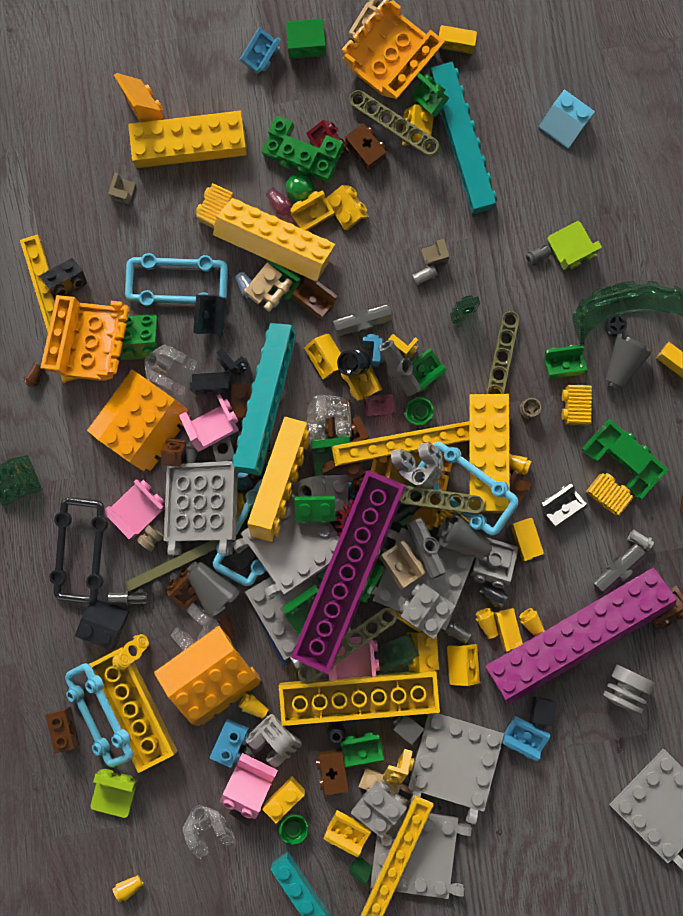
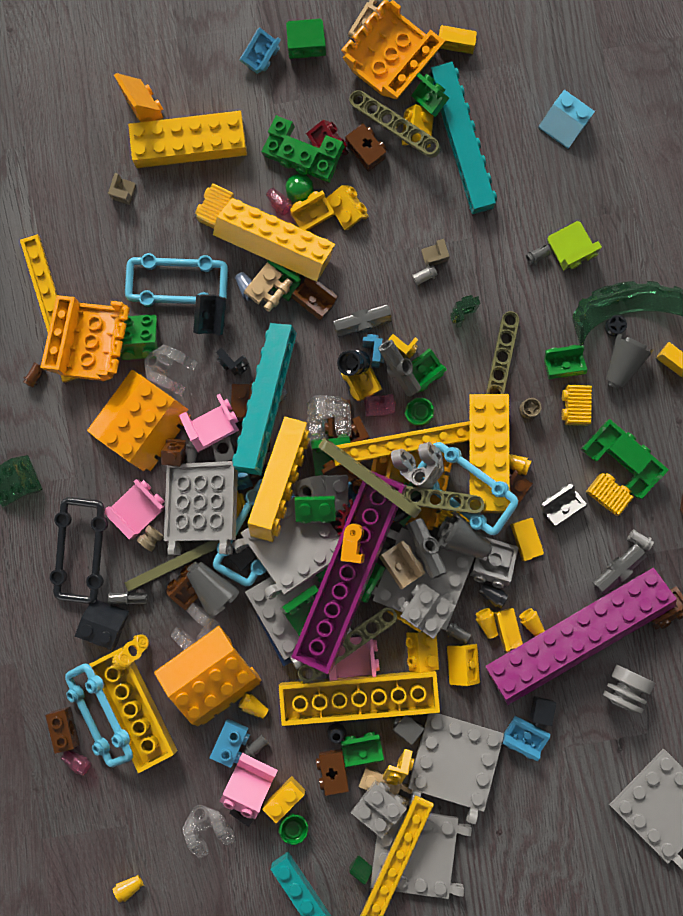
black bracket [39,258,87,301] -> none
lime bracket [90,769,138,818] -> none
black bracket [190,372,231,395] -> none
reddish brown pin [216,613,235,638] -> none
light grey piece [246,714,302,768] -> none
yellow panel [304,334,341,380] -> none
yellow bracket [323,810,371,857] -> none
clear green bracket [377,634,420,672] -> none
none -> clear pink cone [61,750,92,776]
none -> olive beam [318,438,422,518]
none -> light orange leg [341,524,365,563]

